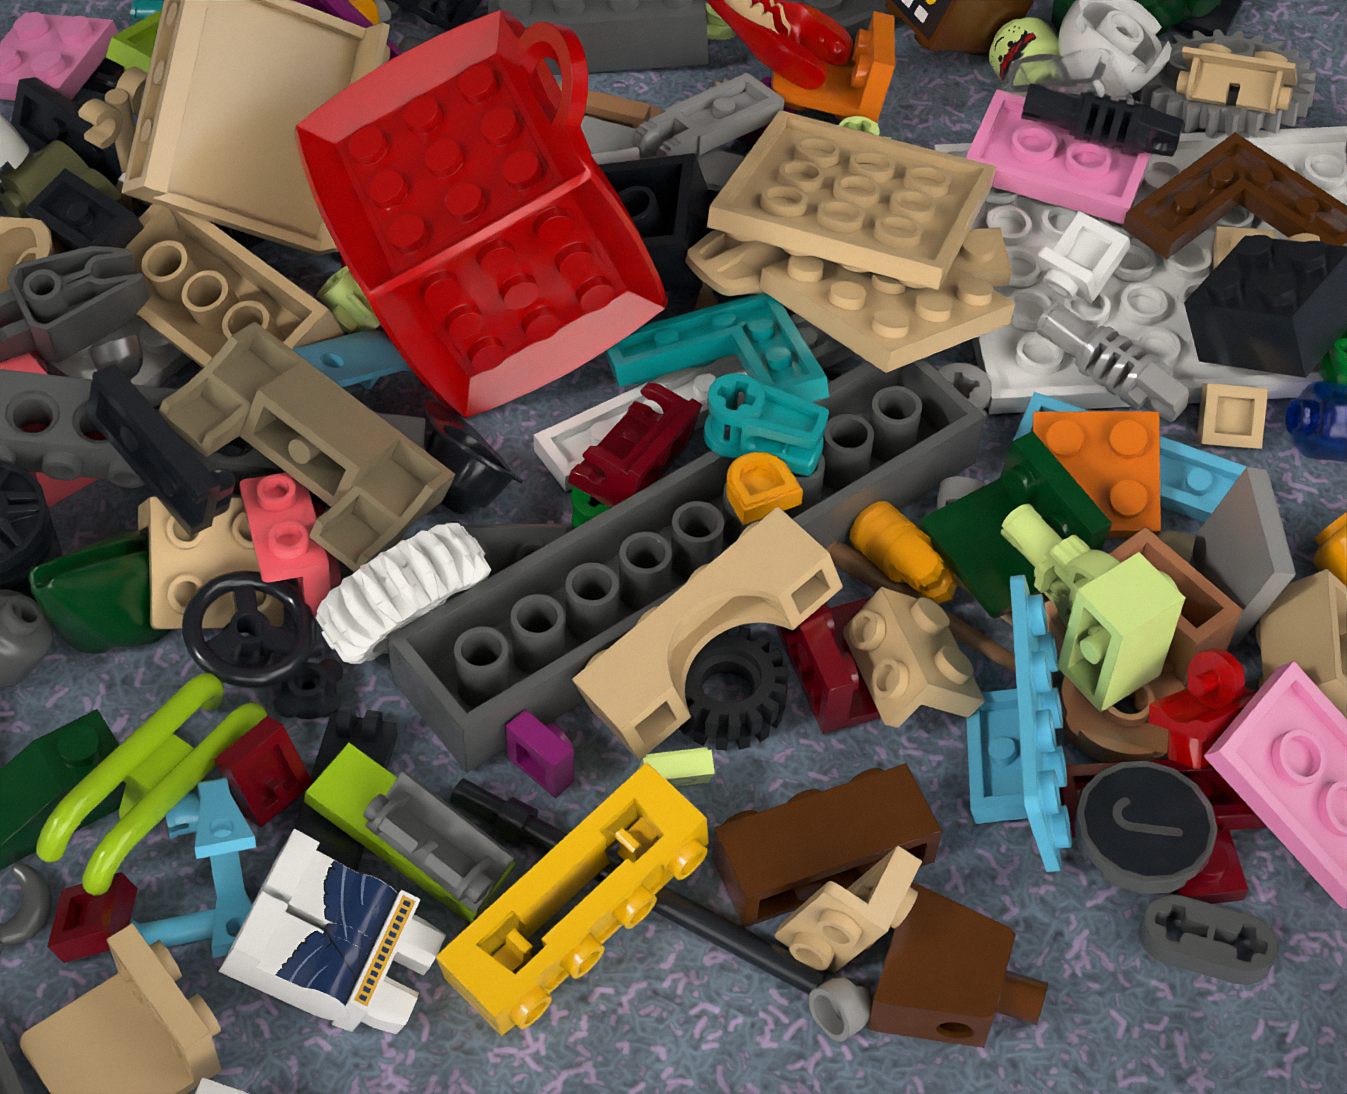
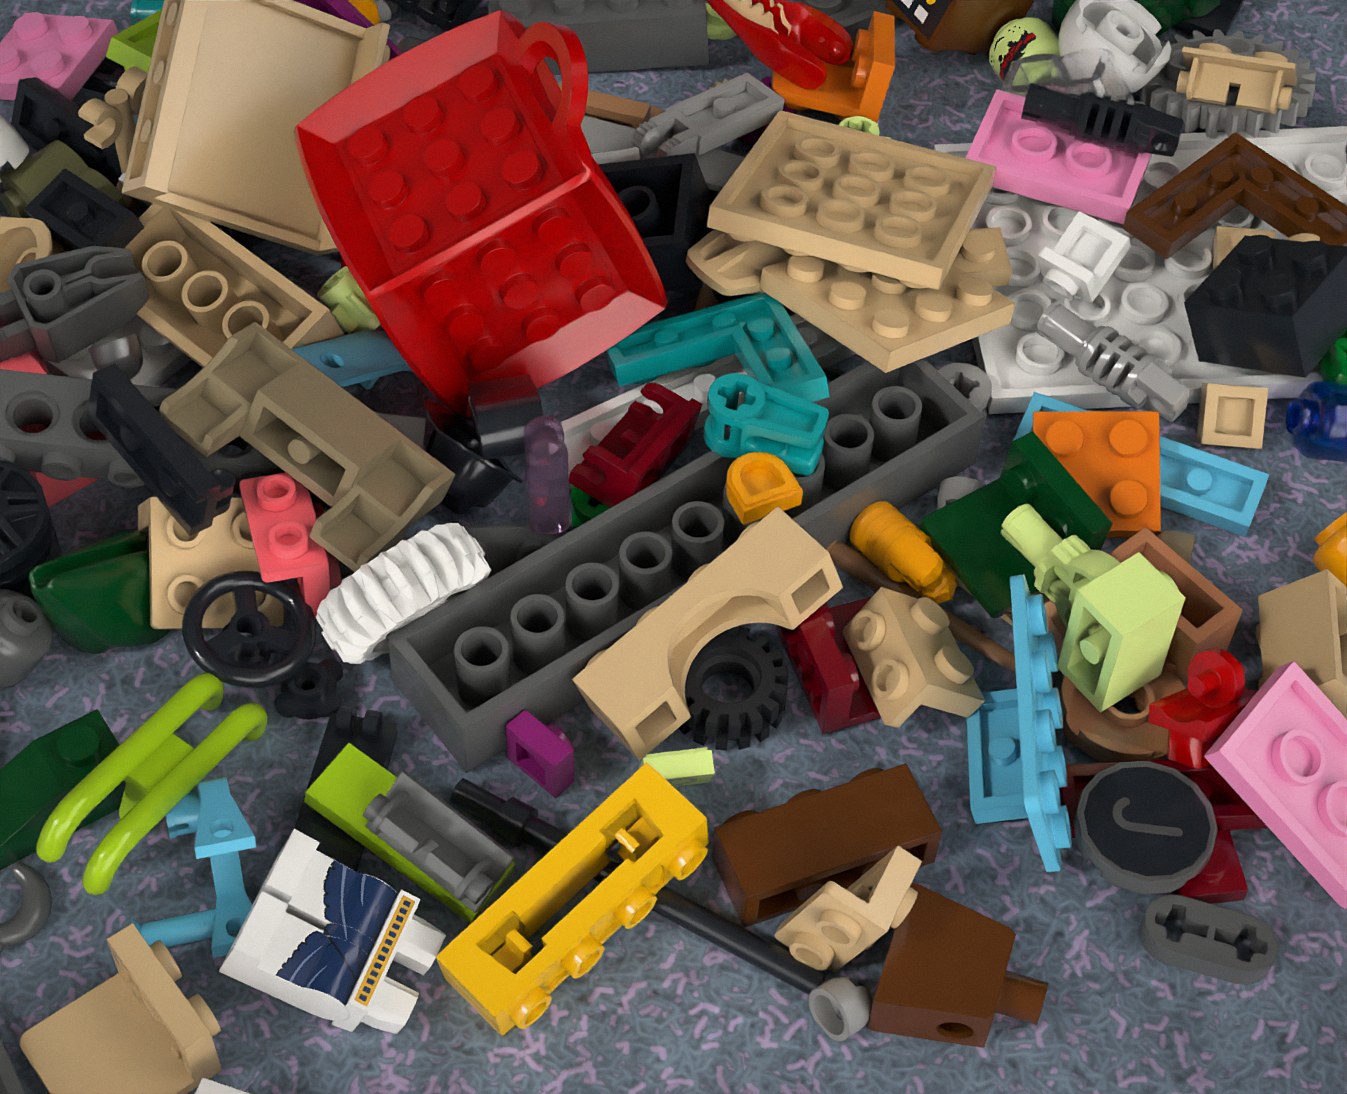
dark red plate [47,872,138,963] -> none
dark red bracket [214,716,313,827] -> none
light grey tile [1192,467,1296,646] -> none
none -> black beam [468,374,548,460]
none -> clear purple bar [524,416,570,535]

